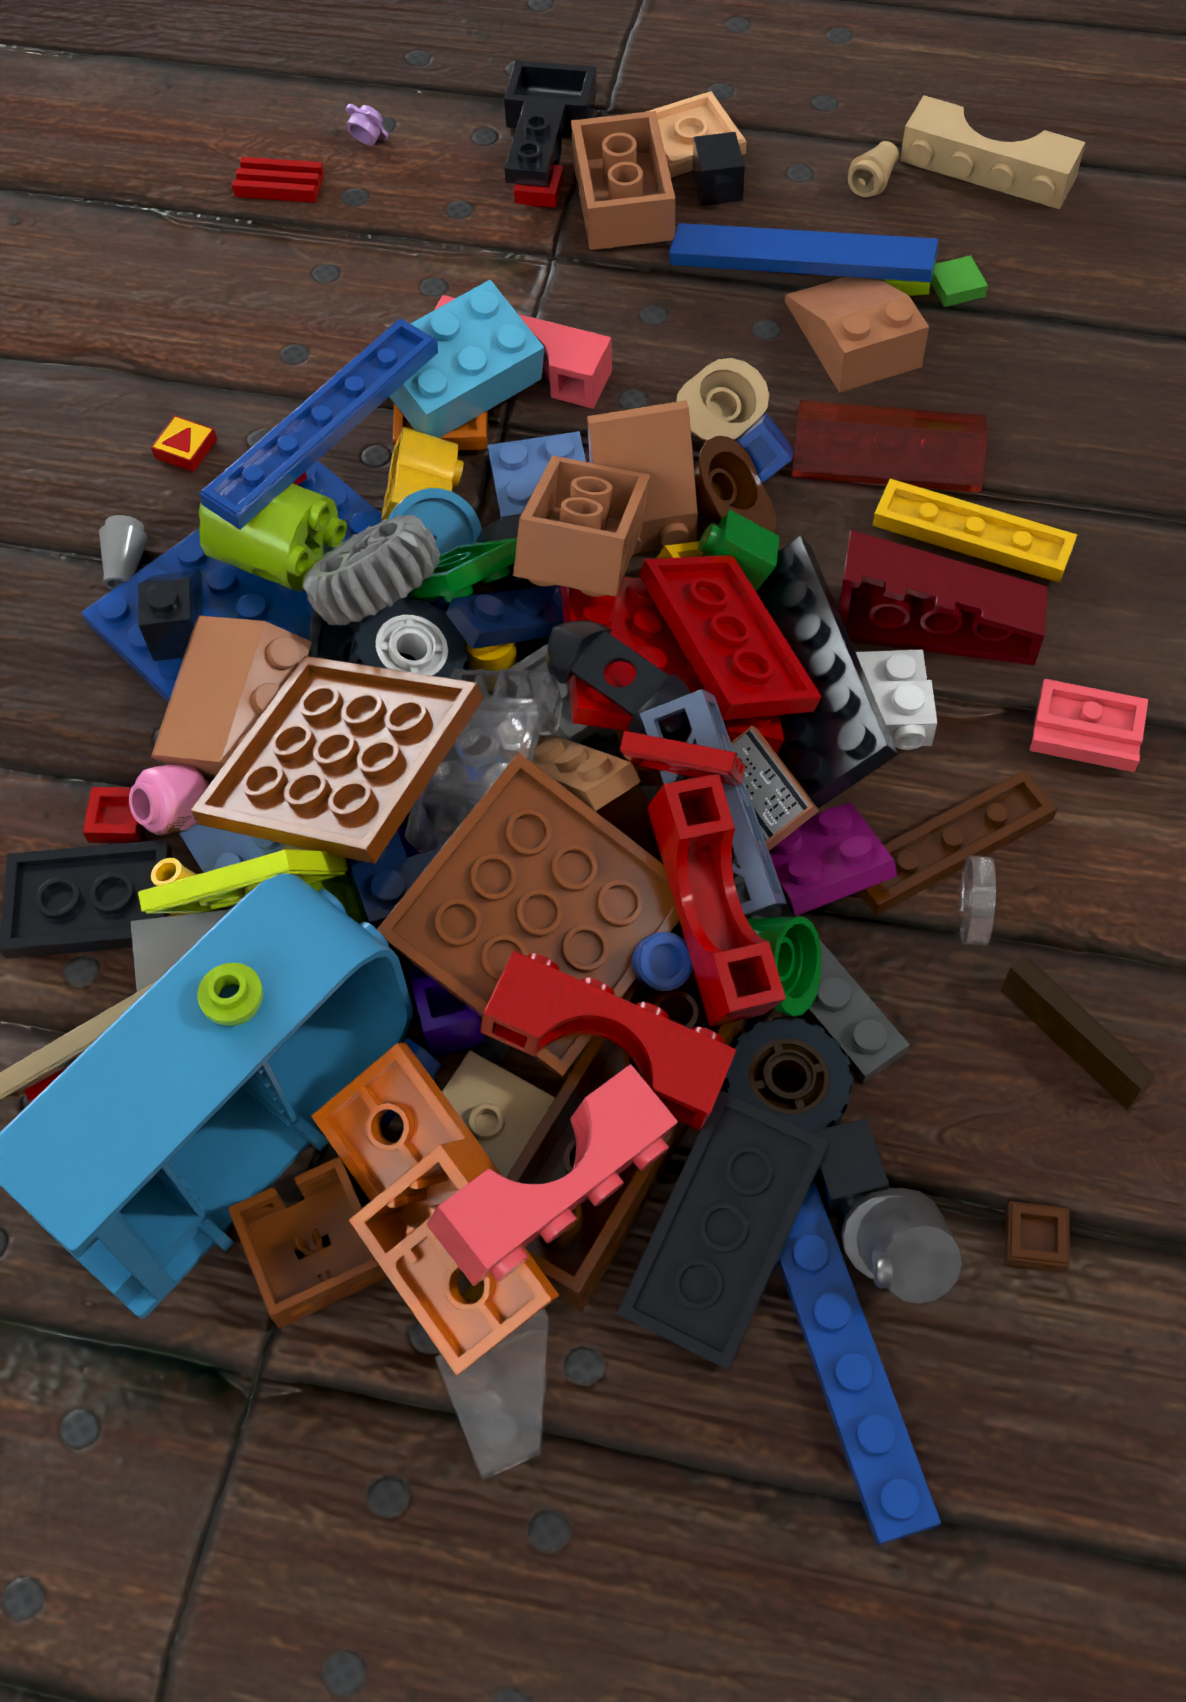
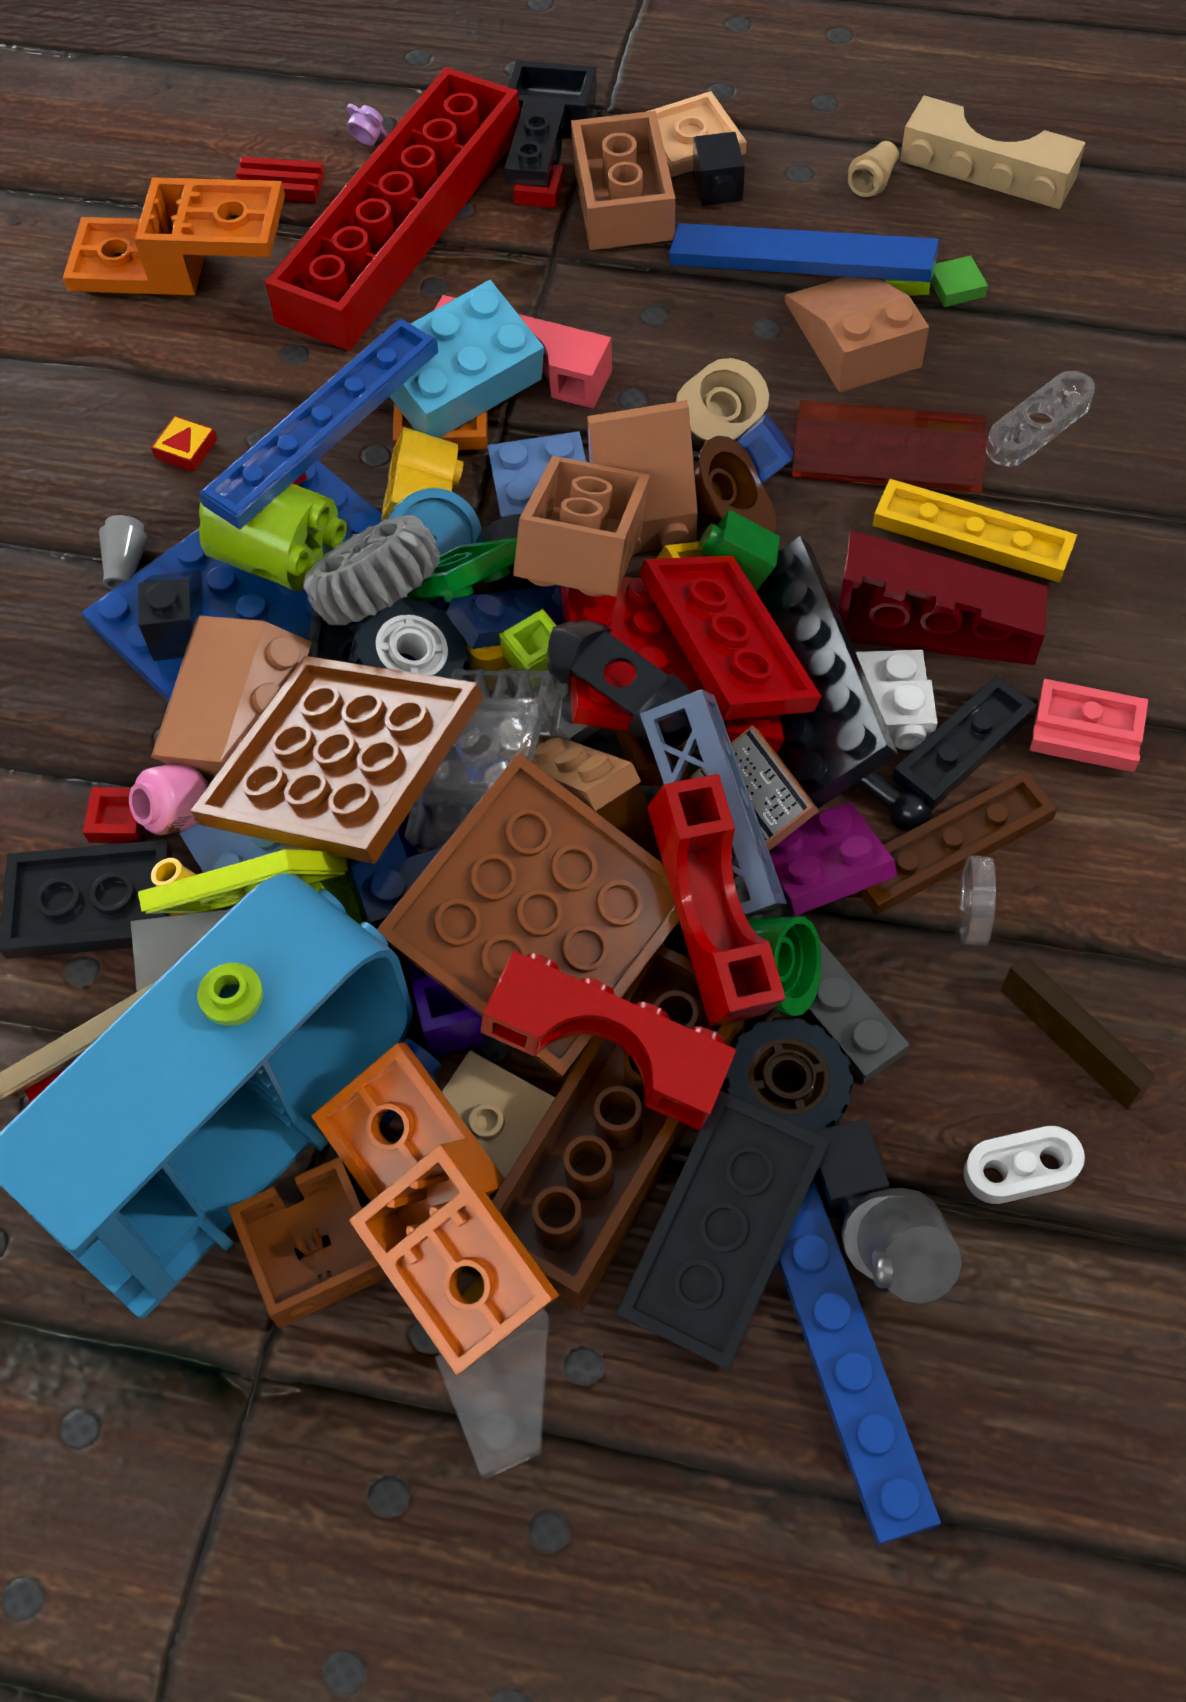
coral arch [427,1064,678,1286] -> none
red tile [620,731,746,787] -> none
blue tile [632,932,693,991] -> none
reddish brown tile [1004,1201,1070,1273] -> none
none -> orange bracket [63,177,285,295]
none -> red brick [265,67,520,351]
none -> lime slope [499,609,557,689]
none -> black bar [856,771,932,832]
none -> black plate [892,675,1037,810]
none -> white plate [964,1126,1085,1204]
none -> clear beam [986,371,1095,466]

